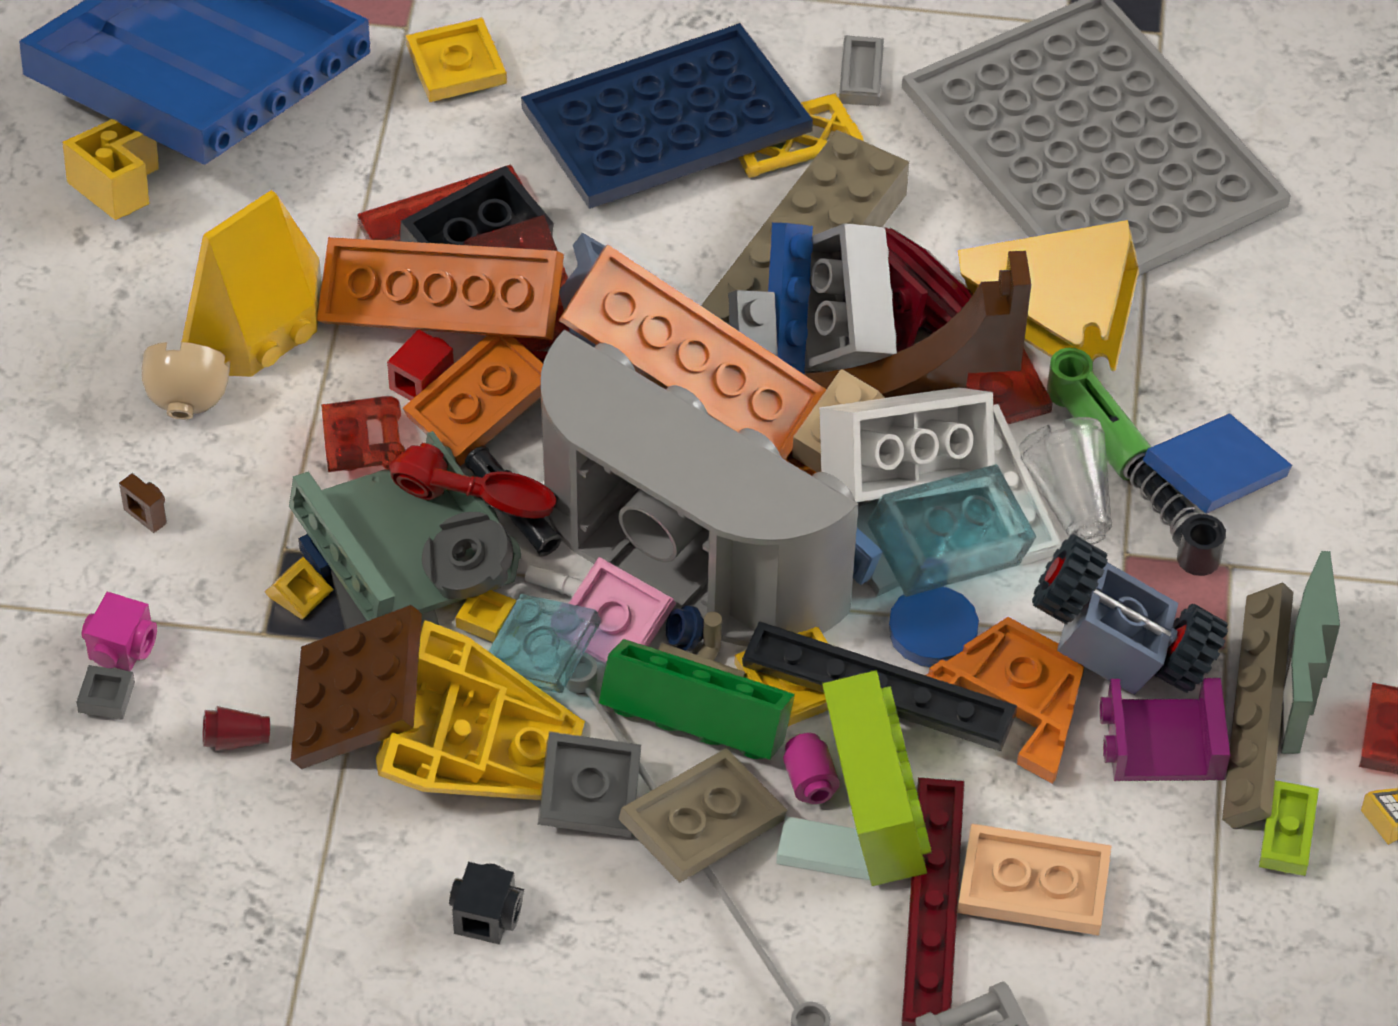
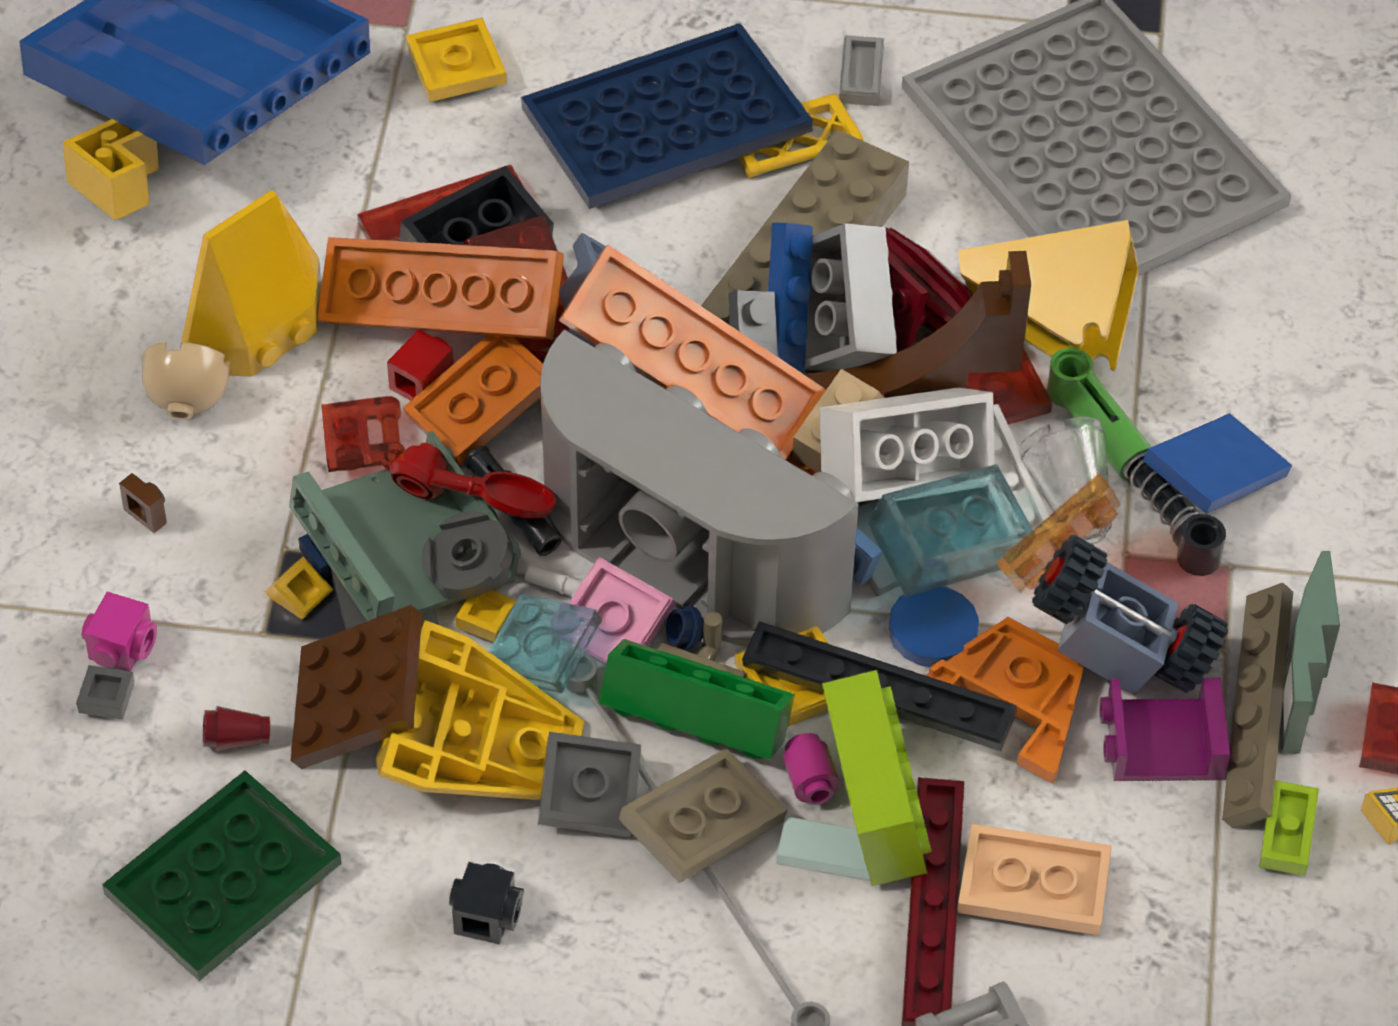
none -> dark green plate [102,770,342,981]
none -> clear orange plate [996,473,1121,593]

